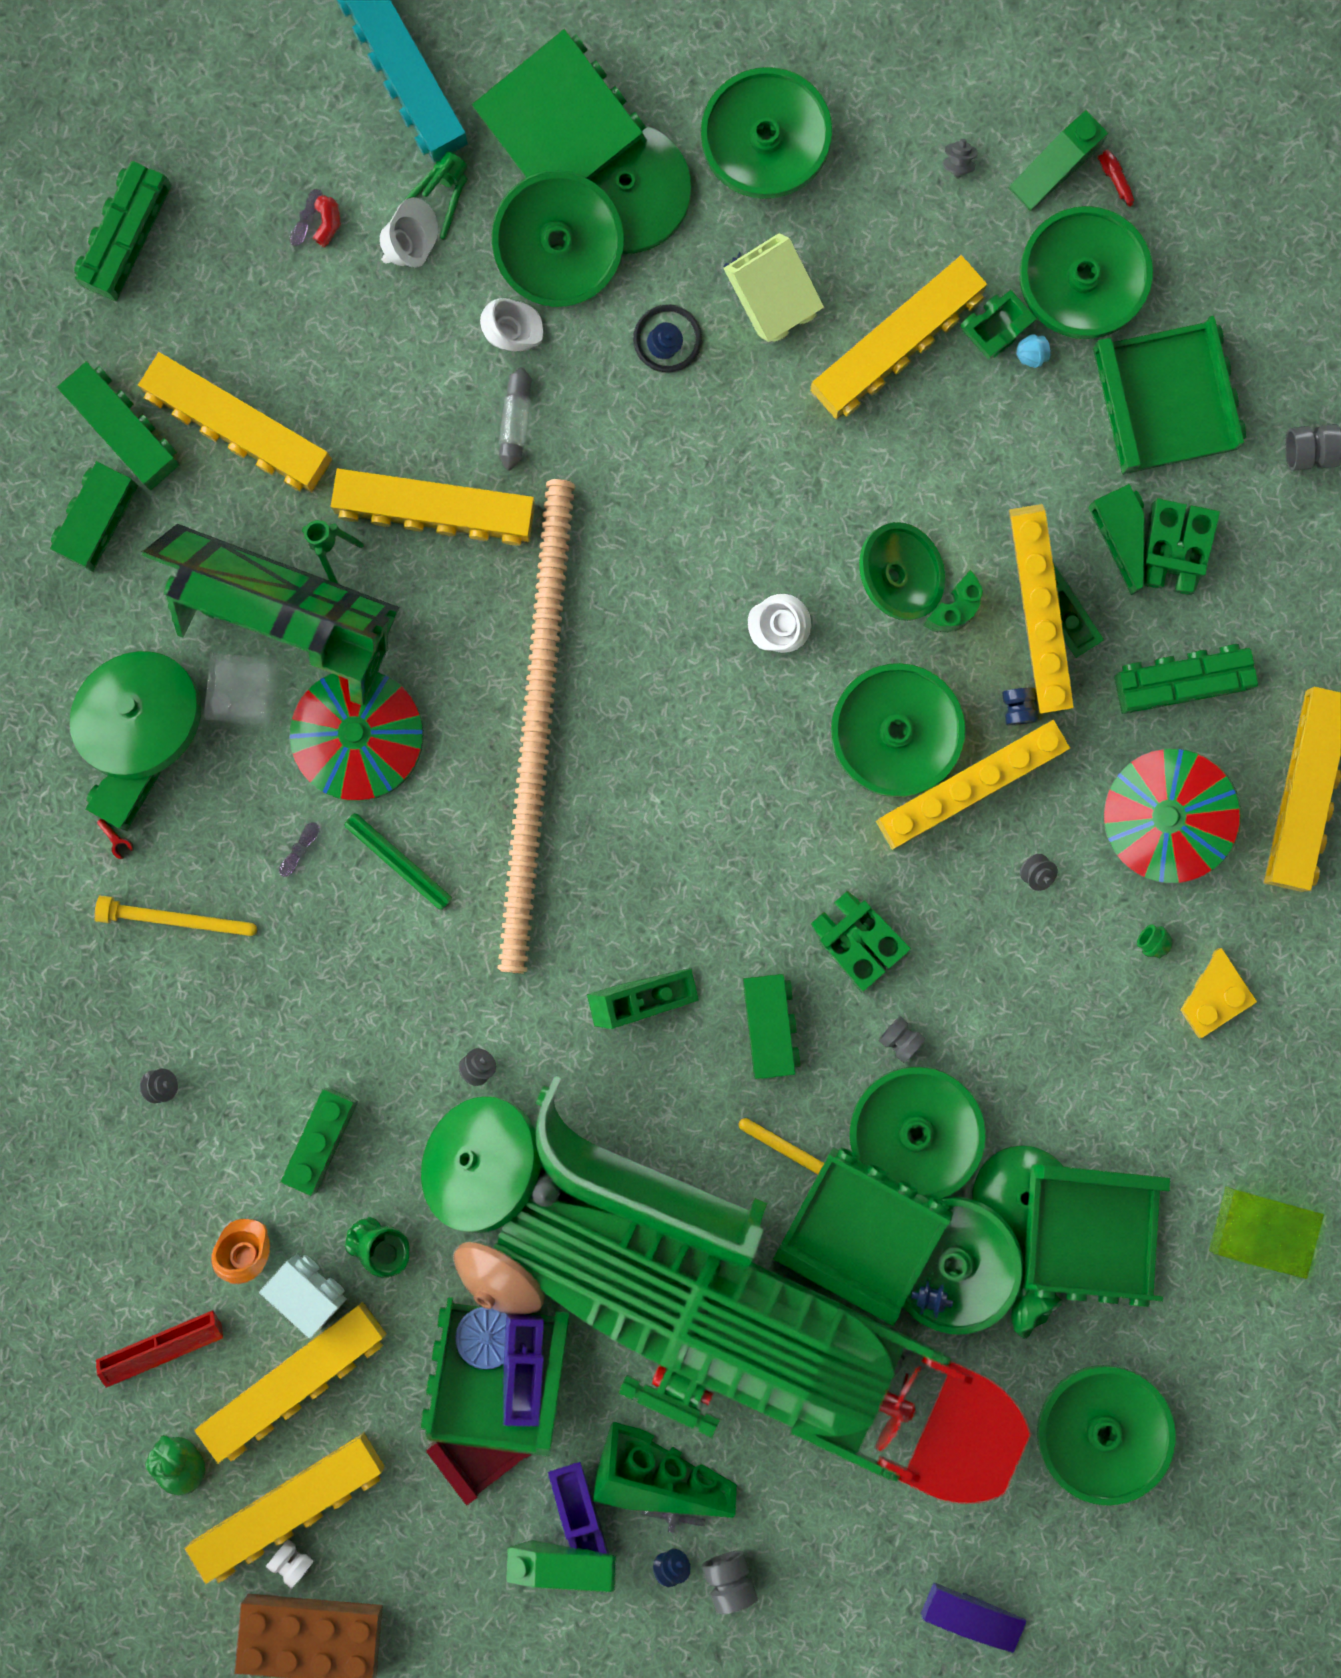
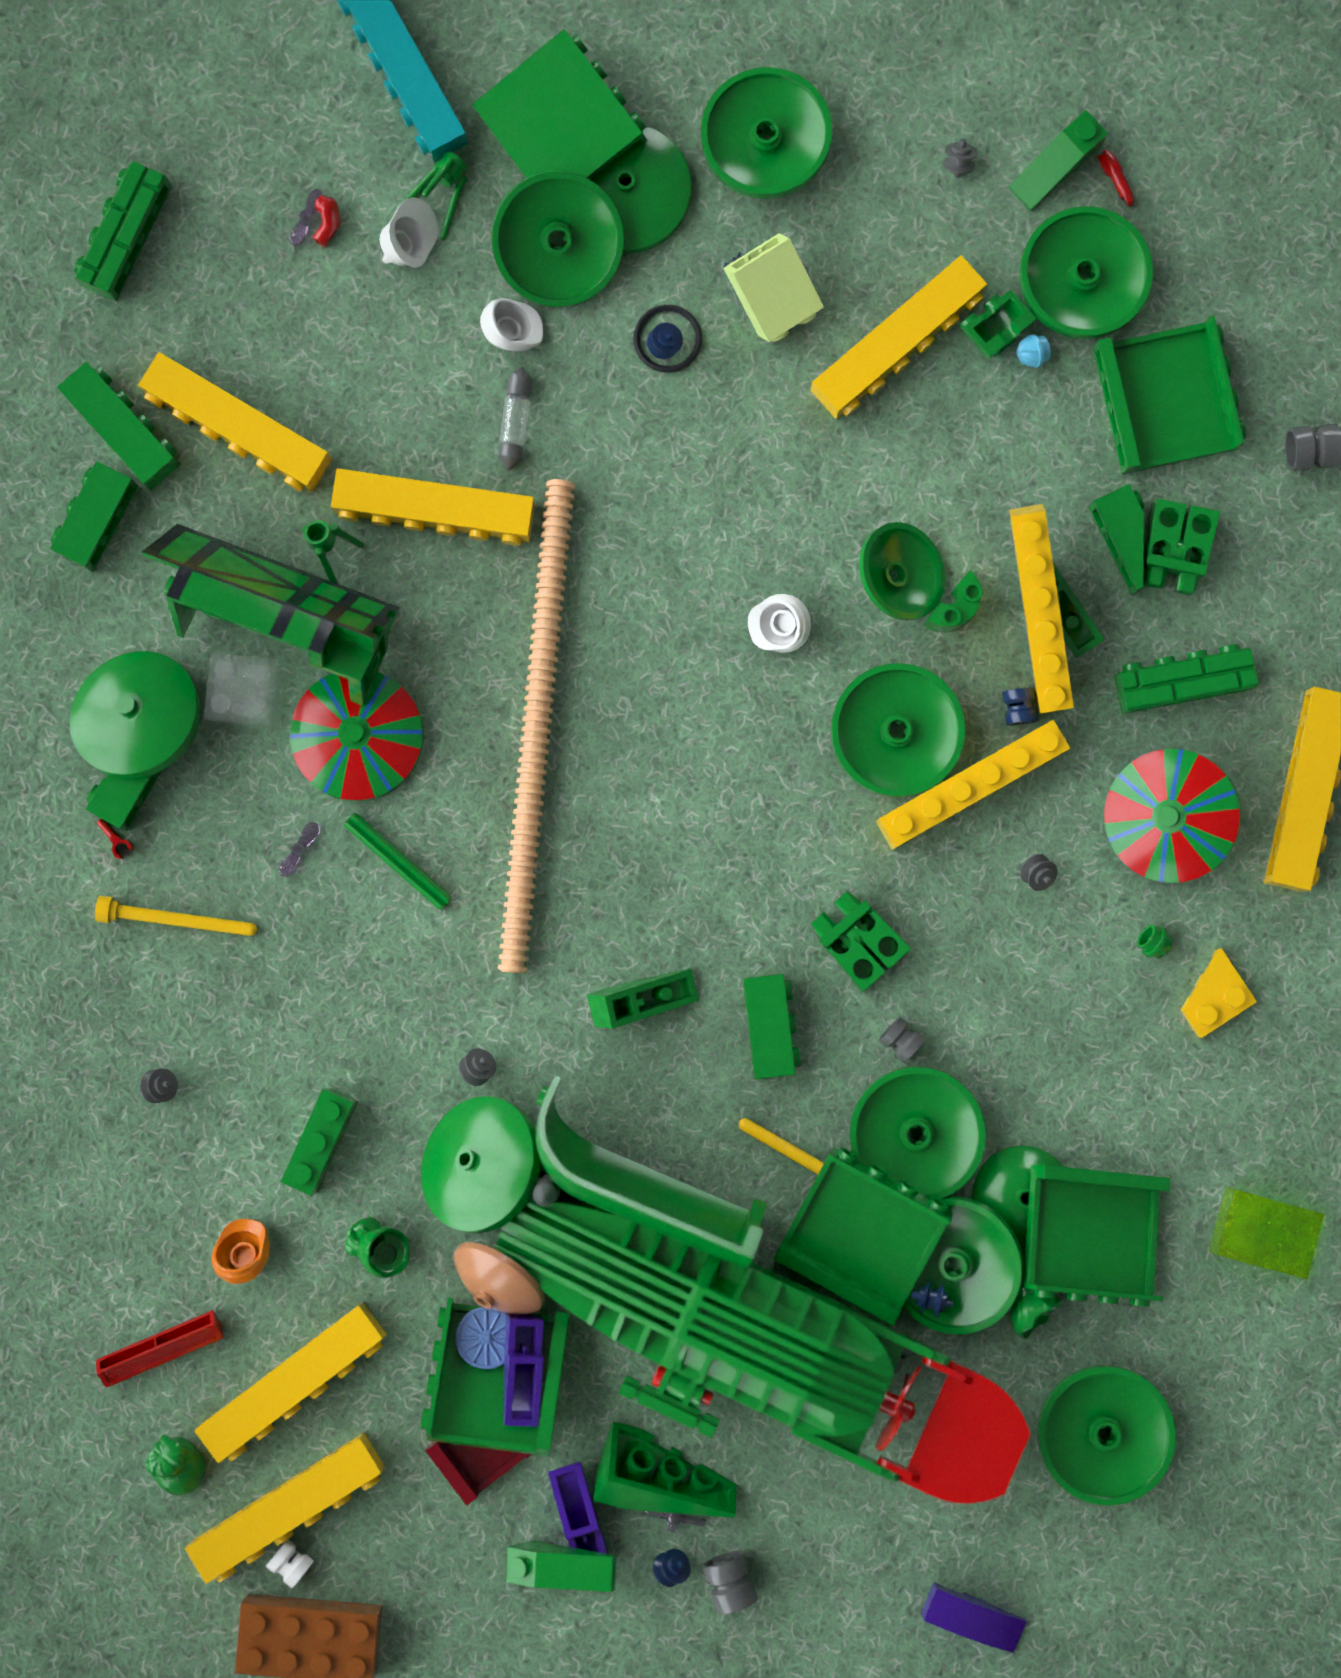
light aqua brick [259,1254,347,1339] -> none

